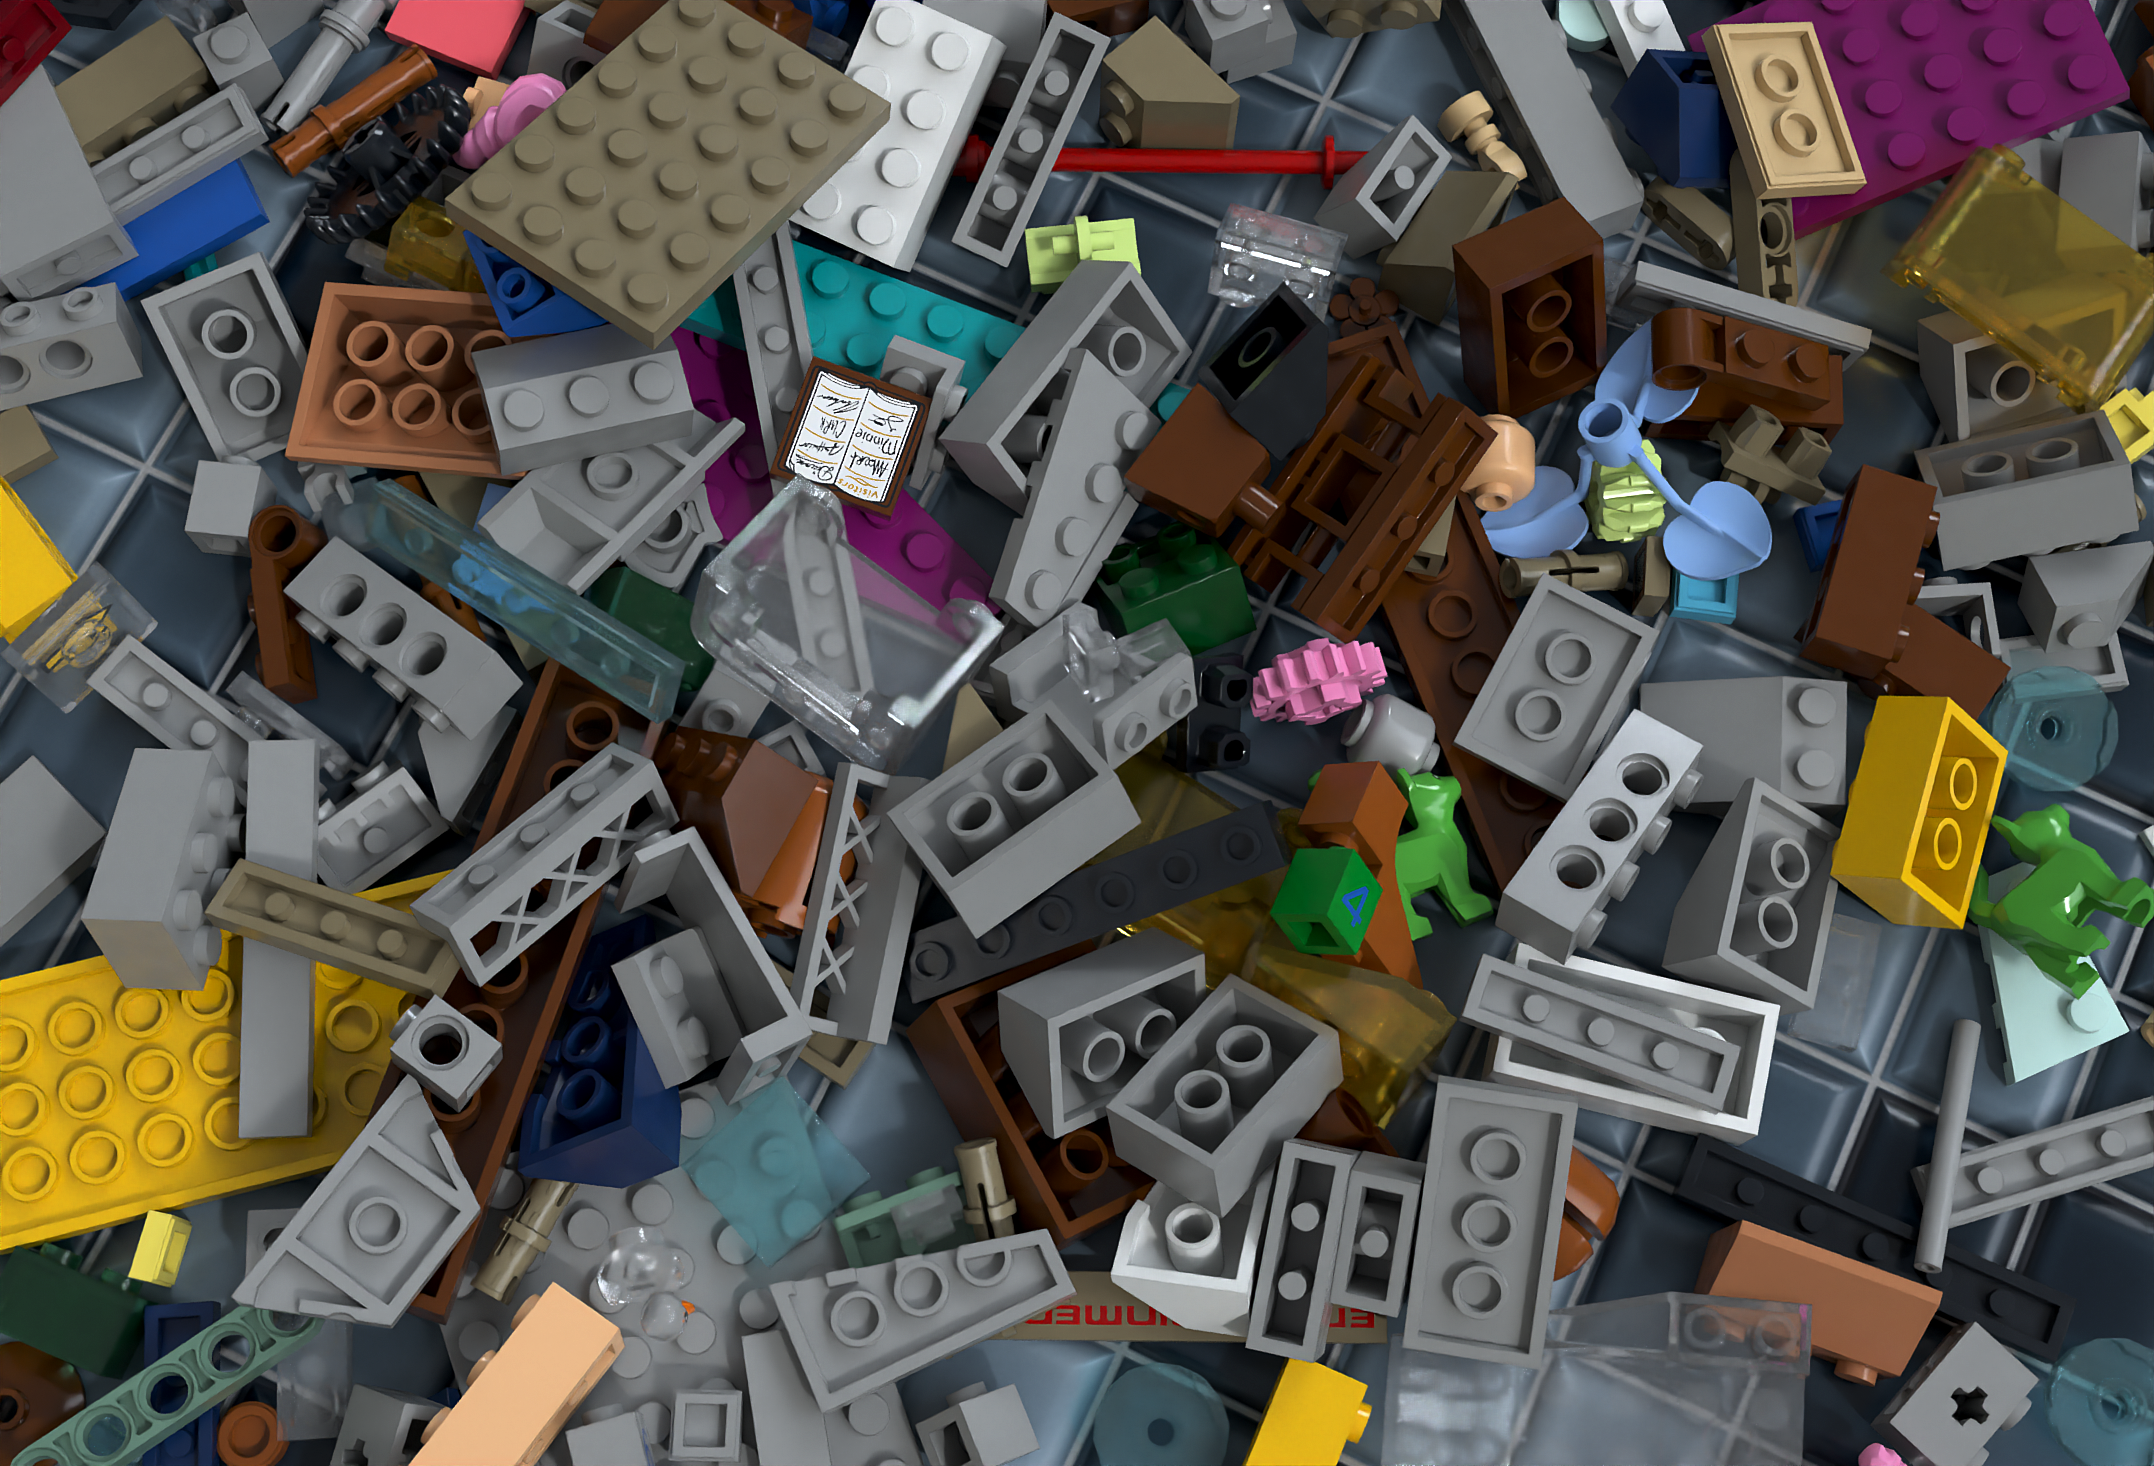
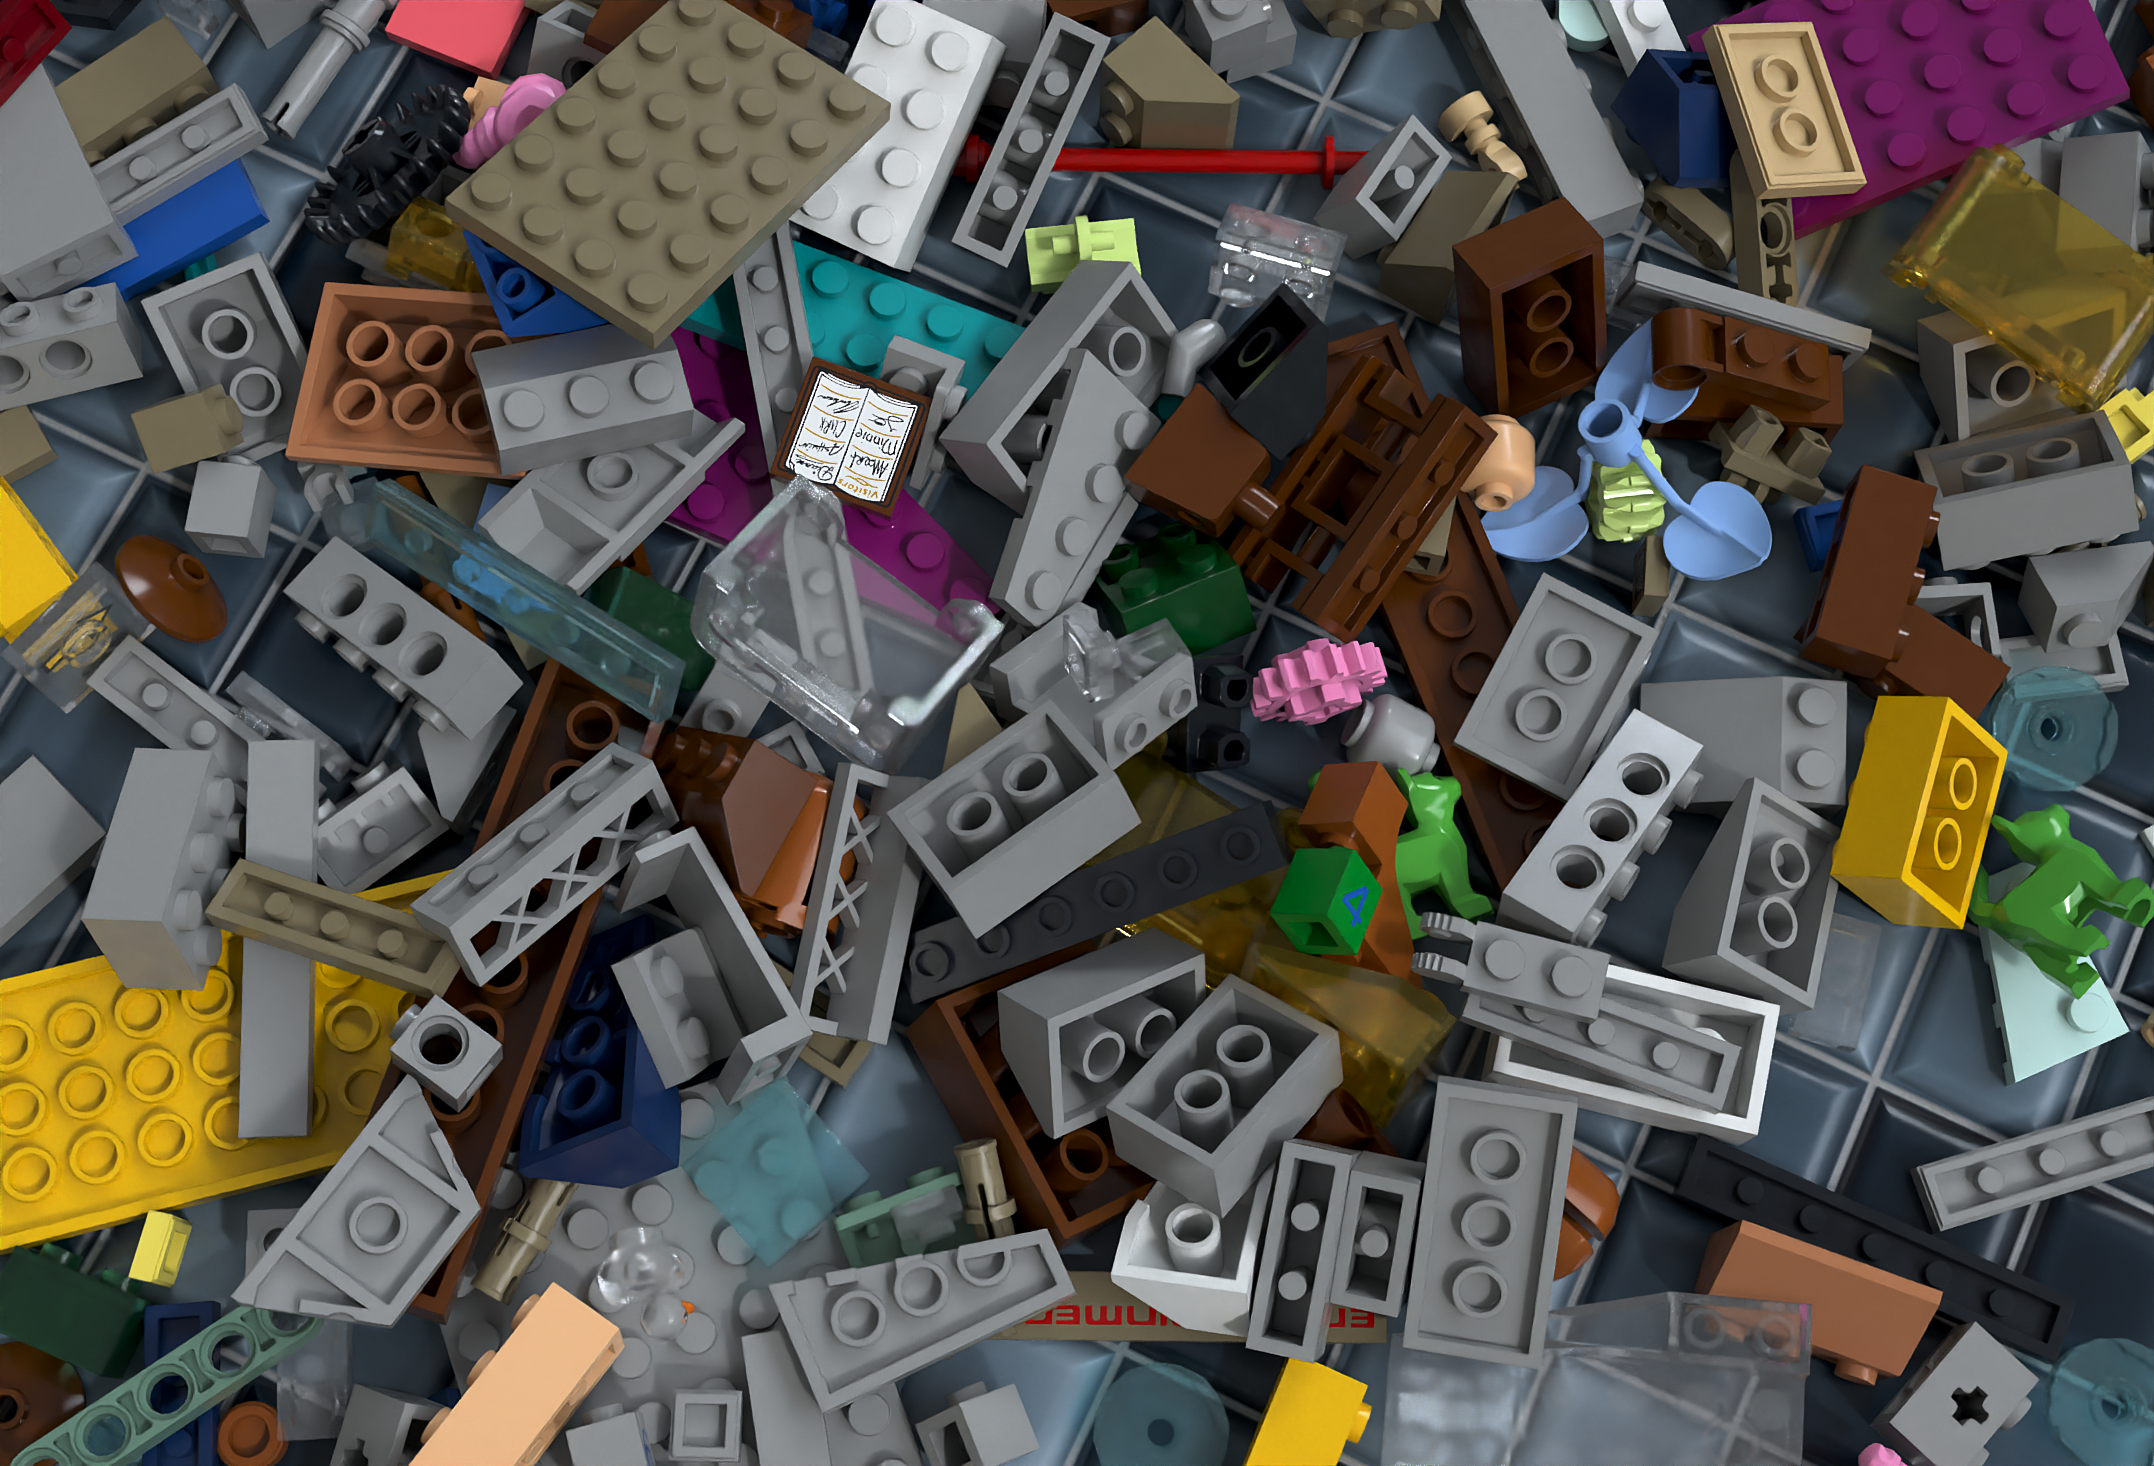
light grey brick [192,12,285,112] -> none
reddish brown plate [247,505,329,705] -> none
dark orange pin [268,44,438,178] -> none
light grey animal [624,483,723,589] -> none
reddish brown plant [1329,277,1399,338] -> none
dark tan pin [1499,549,1629,598] -> none
medium azure tile [1669,568,1739,625] -> none
light grey piece [1914,1019,1981,1273] -> none
none -> reddish brown dish [115,535,228,644]
none -> dark tan brick [130,383,244,474]
none -> light grey arm [1161,319,1226,399]
none -> light grey hinge [1410,912,1611,1024]

